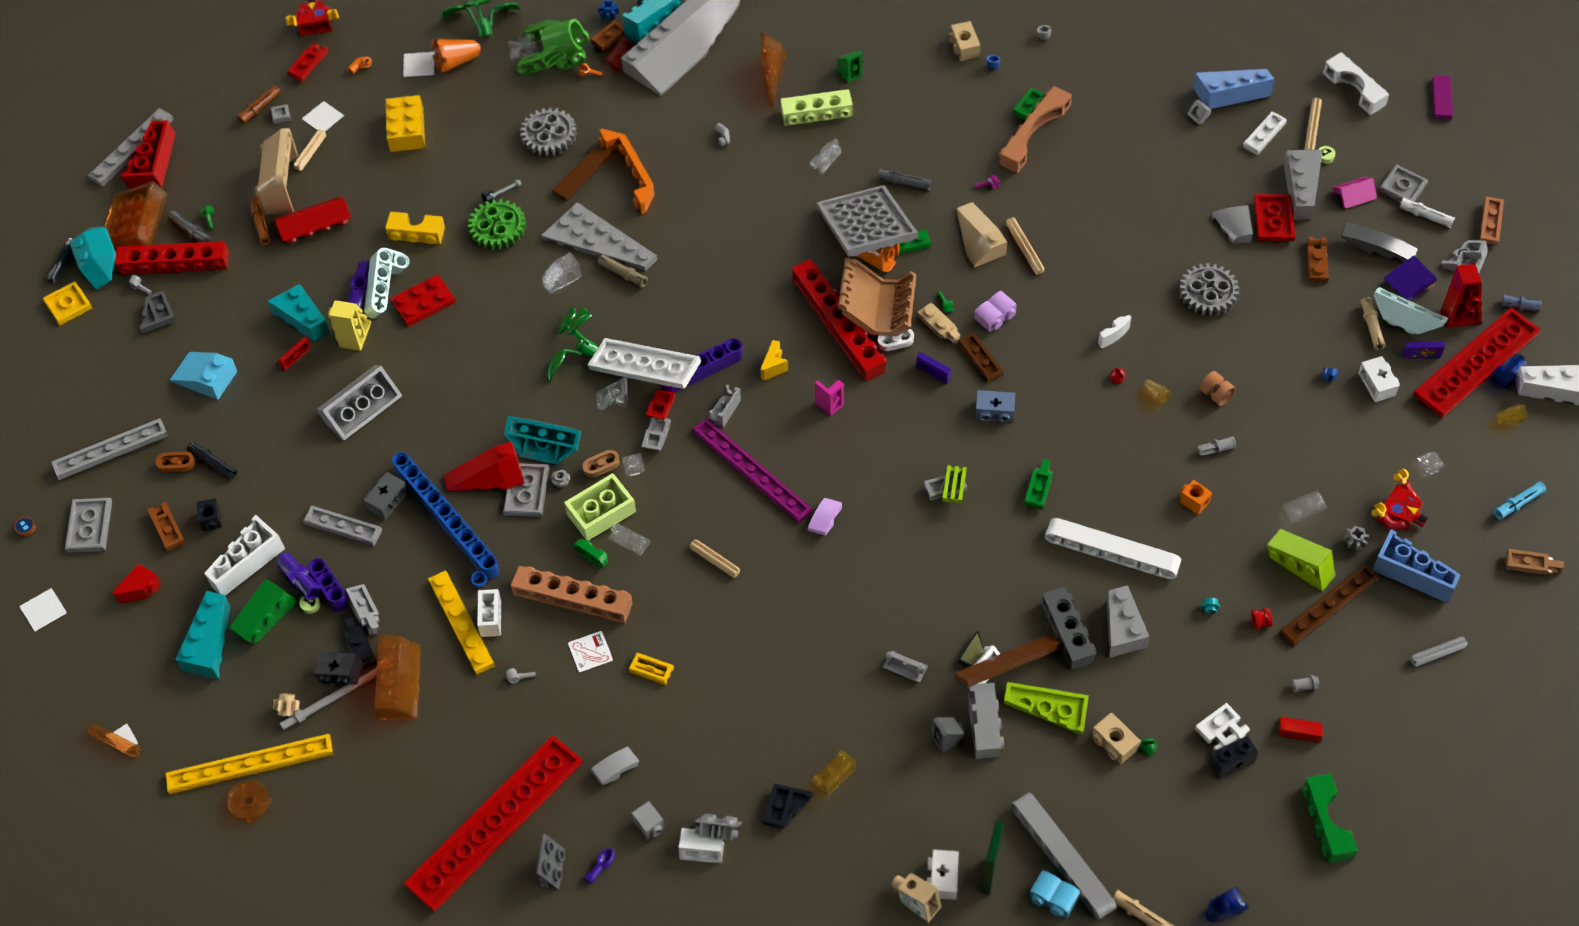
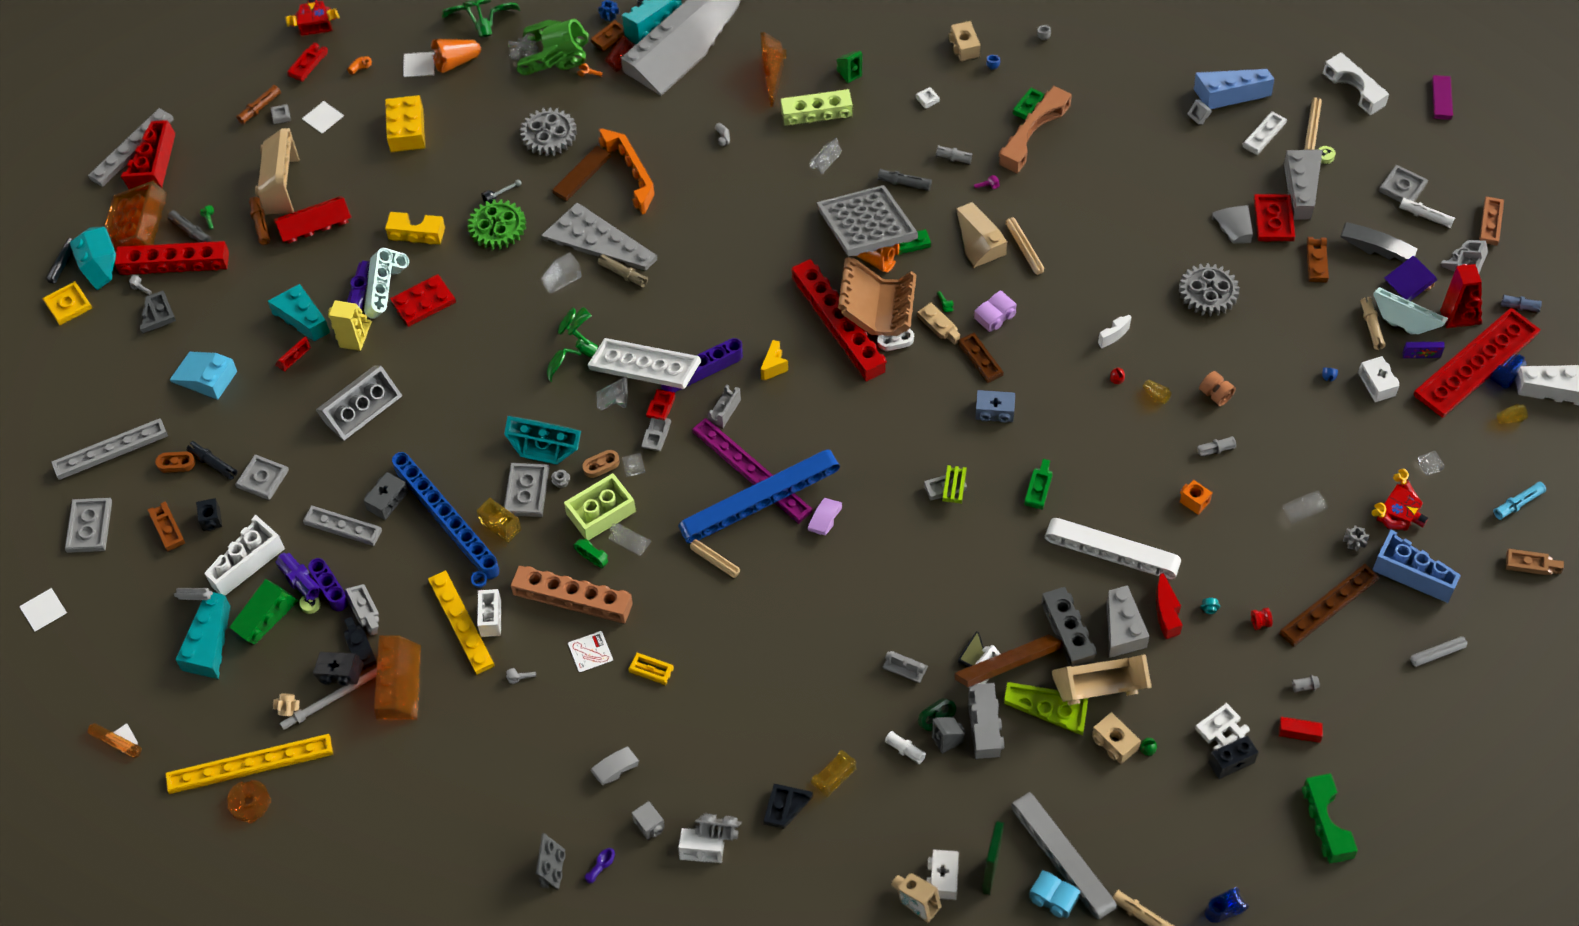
tile [14,517,36,537] -> none
red slope [112,563,161,604] -> none
tan axle [293,129,326,171] -> none
red plate [404,735,583,913] -> none
red wedge [443,441,525,492] -> none
dark pink panel [814,380,844,416] -> none
dark purple tile [916,352,951,384] -> none
lime wedge [1267,529,1335,592] -> none
dark pink panel [1333,177,1377,208] -> none
none -> light grey axle [174,588,213,600]
none -> light grey tile [235,455,289,500]
none -> clear yellow brick [476,497,521,543]
none -> blue beam [678,449,840,544]
none -> white pin [885,731,926,764]
none -> white tile [916,87,940,109]
none -> dark green plate [918,698,956,731]
none -> light grey pin [936,145,972,164]
none -> tan windscreen [1051,654,1151,705]
none -> red slope [1156,573,1183,639]

